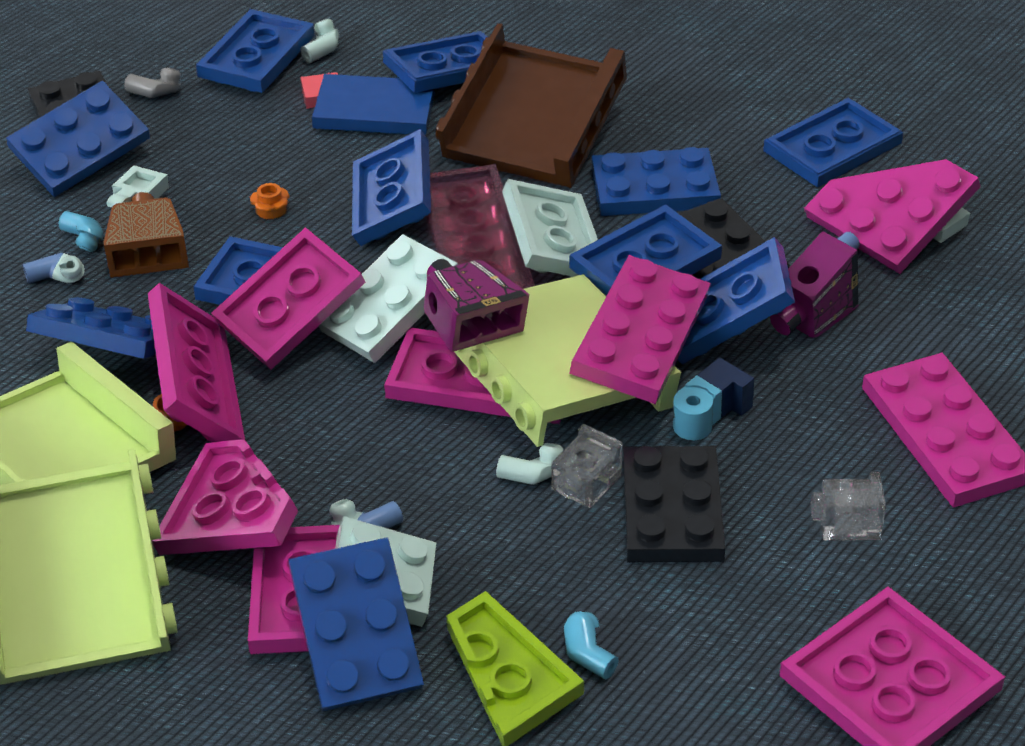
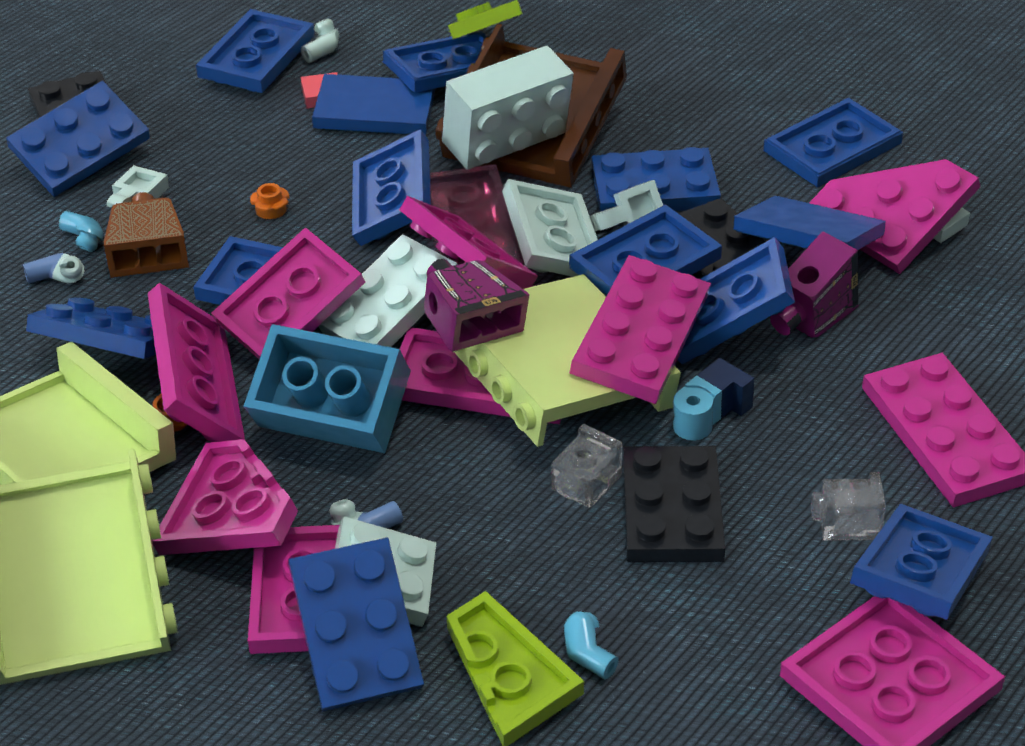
light grey arm [124,68,181,98] -> none
light aqua arm [496,443,565,485] -> none
none -> dark azure brick [243,324,411,453]
none -> dark pink plate [399,196,538,289]
none -> light aqua brick [442,45,574,170]
none -> lime wing [448,0,522,39]
none -> light aqua plate [590,180,663,231]
none -> blue tile [733,196,886,250]
none -> blue plate [850,504,993,620]

